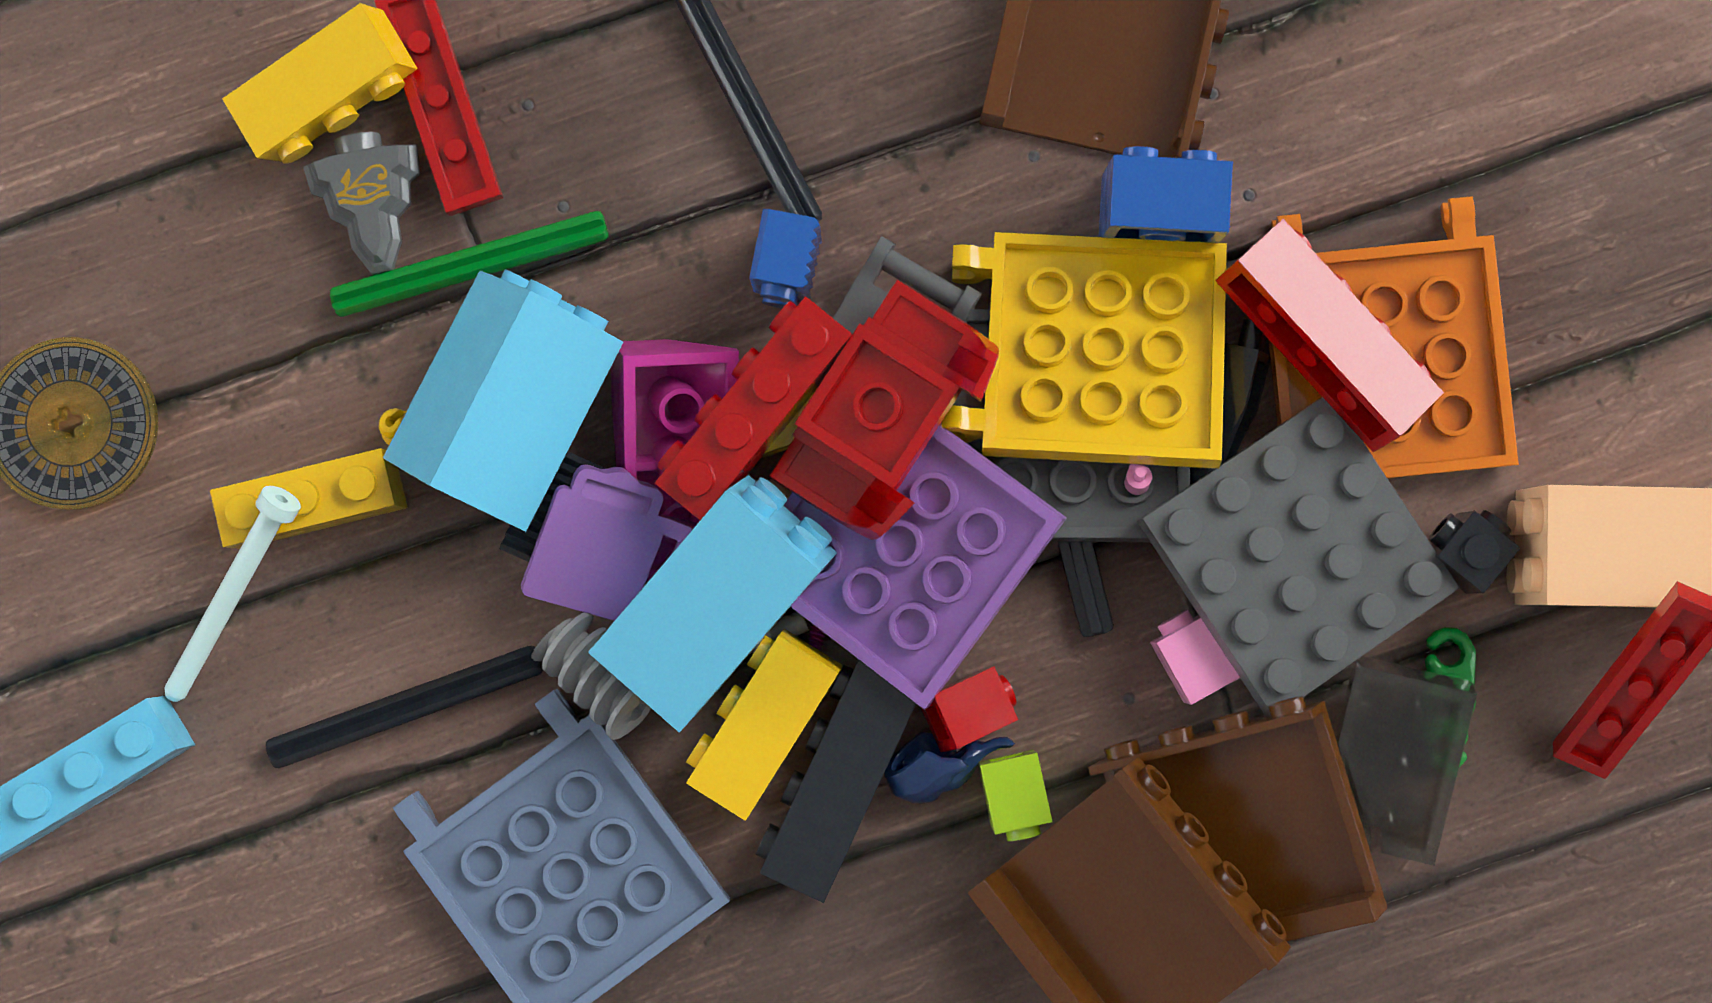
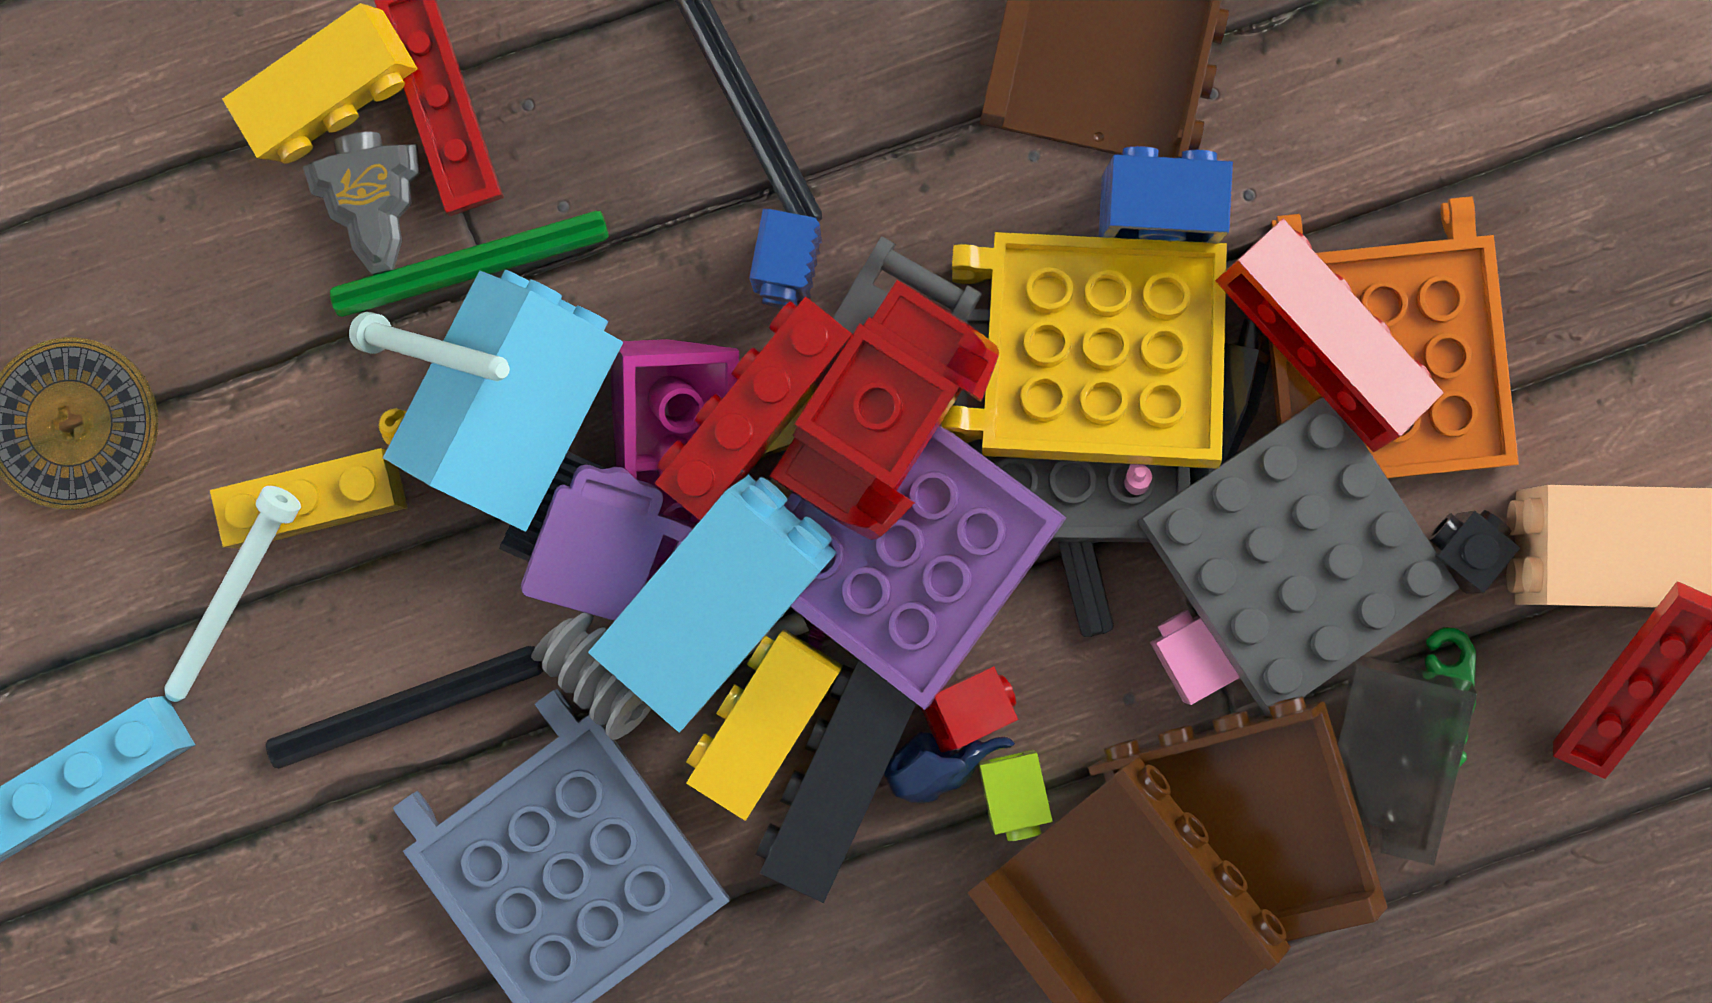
none -> light aqua bar [349,312,510,381]

